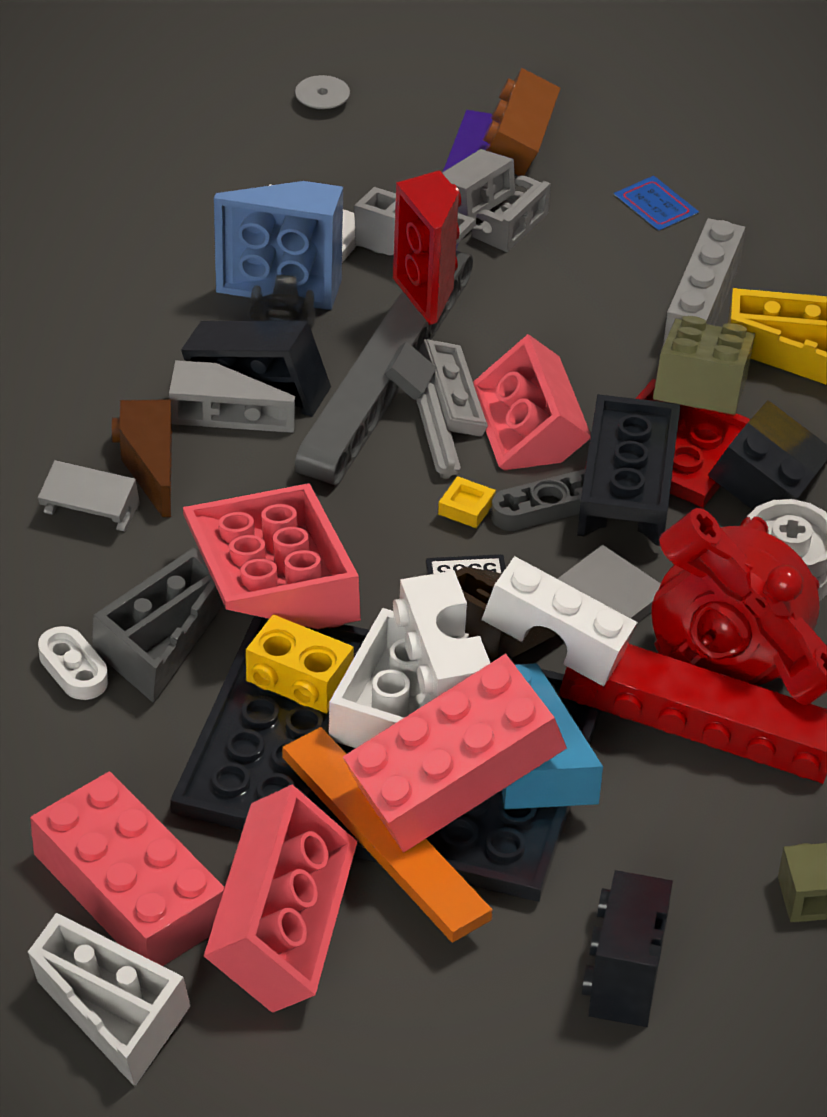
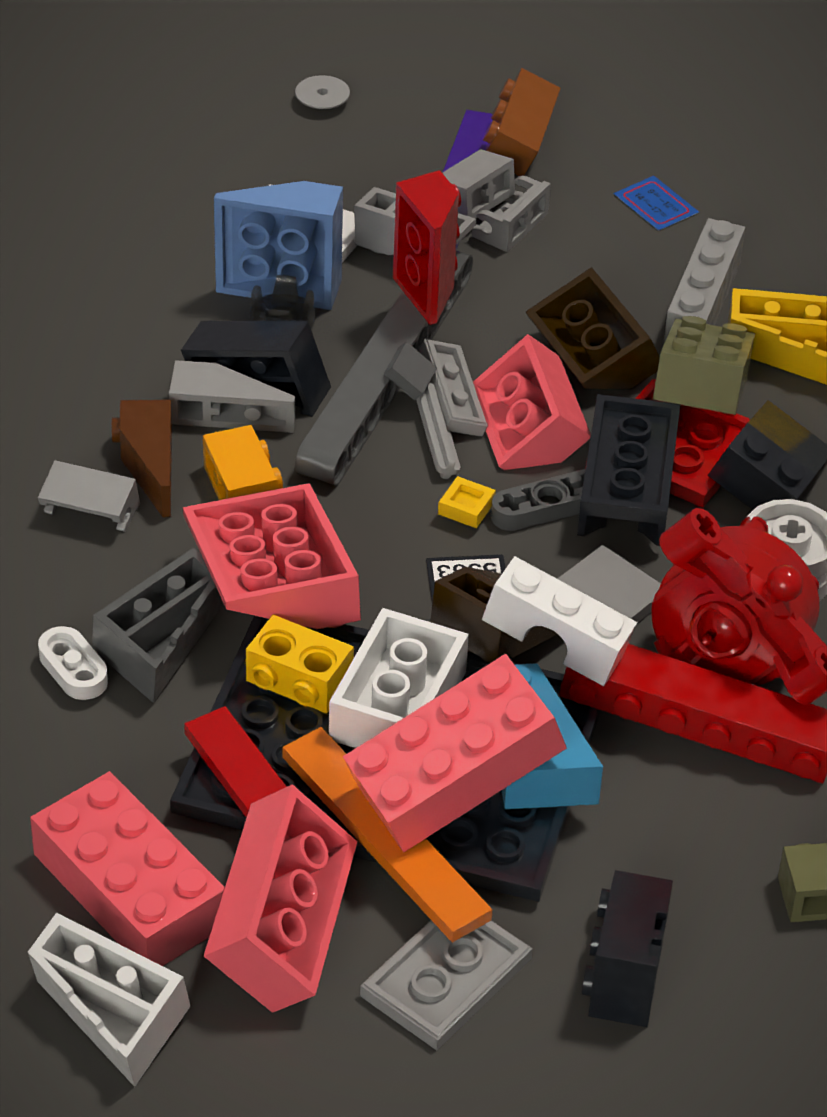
white arch [393,570,490,700] -> none
none -> red tile [184,706,287,818]
none -> light orange brick [203,425,283,500]
none -> light grey tile [360,920,533,1051]
none -> dark brown slope [525,267,660,389]

